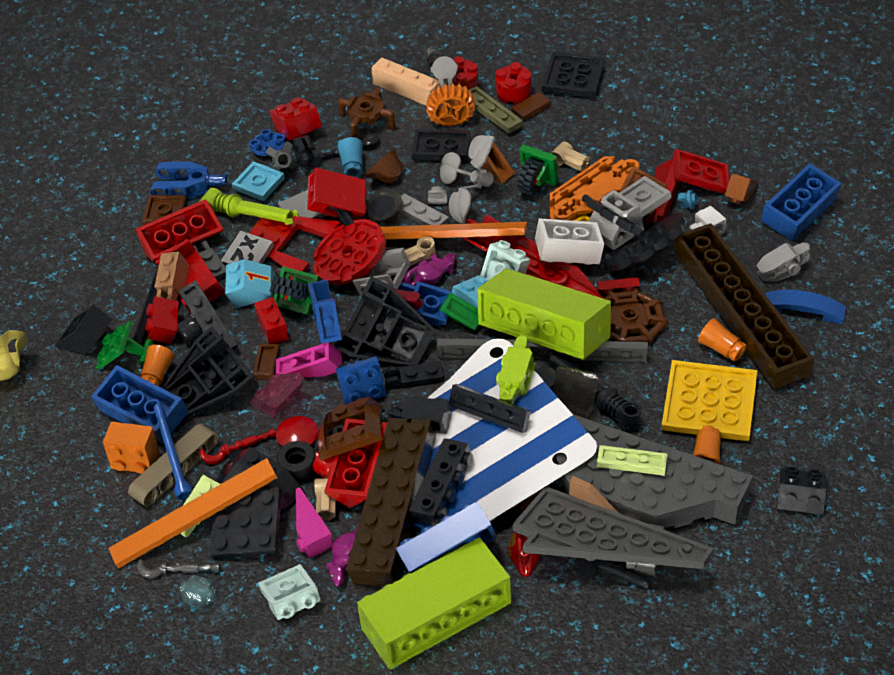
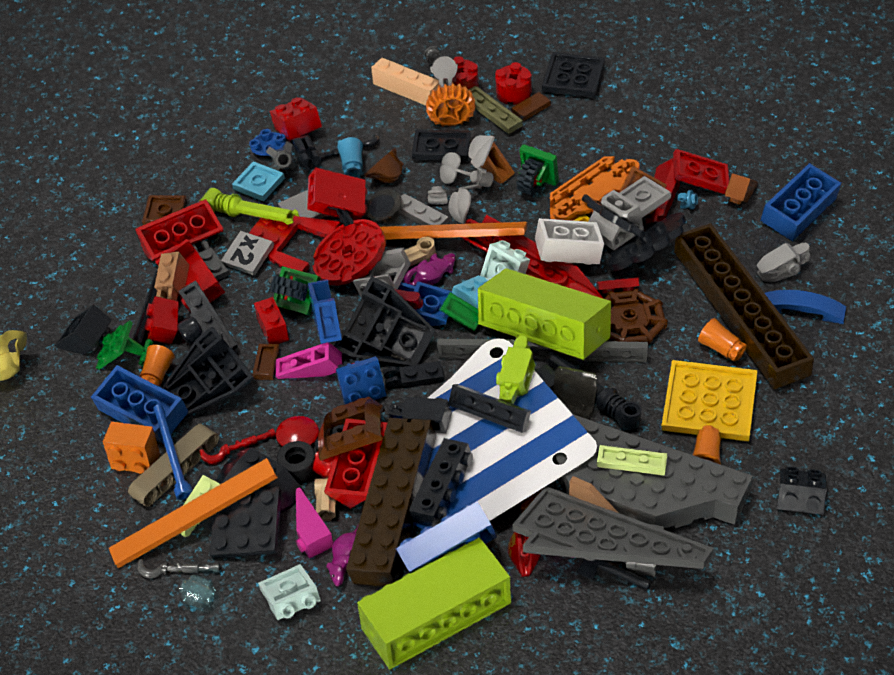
blue piece [150,162,228,200] -> none
medium azure slope [225,259,273,309] -> none
clear pink plate [249,373,304,417] -> none
reddish brown plate [338,87,396,139] -> none
tan piece [551,142,590,171] -> none
white brick [689,206,726,235] -> none

